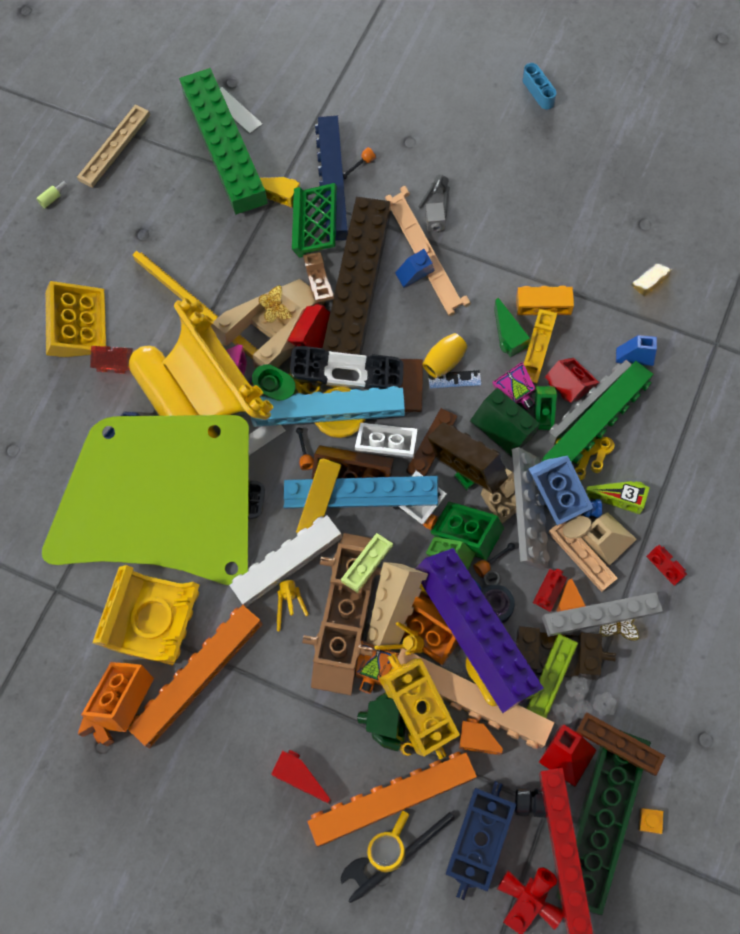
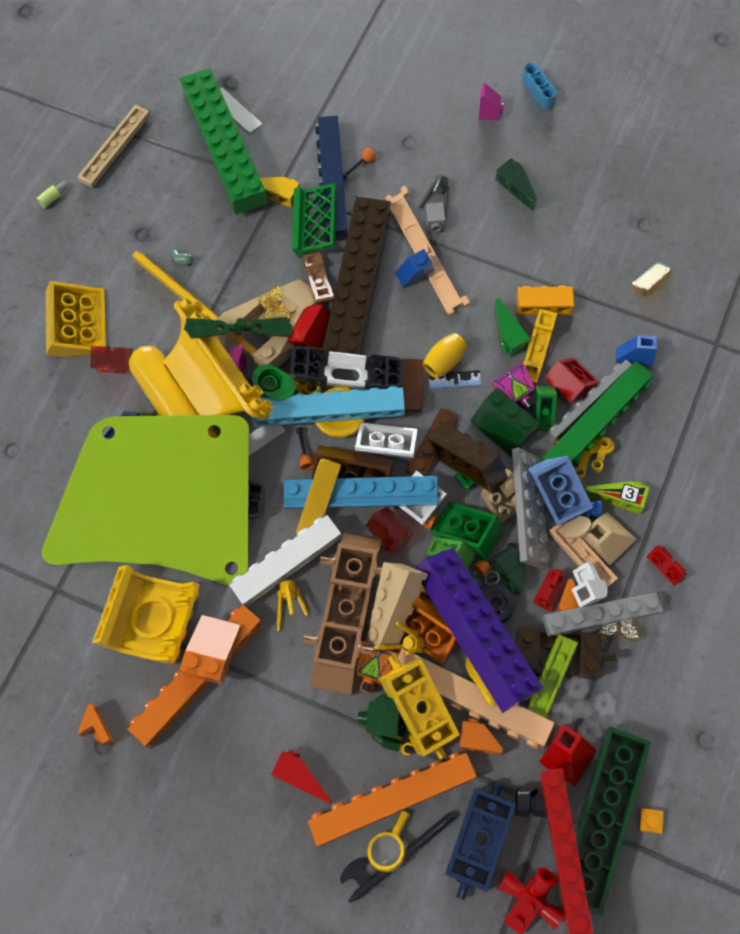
orange slope [81,662,154,732] -> none
yellowish green tile [341,533,393,593] -> none
reddish brown plate [576,712,665,776] -> none
none -> sand green arm [169,247,194,265]
none -> slope [179,615,241,685]
none -> dark green piece [184,317,293,339]
none -> clear red brick [365,507,413,554]
none -> dark pink slope [478,83,504,121]
none -> clear green slope [493,546,526,596]
none -> clear green slope [495,158,537,211]
none -> white brick [572,562,608,607]

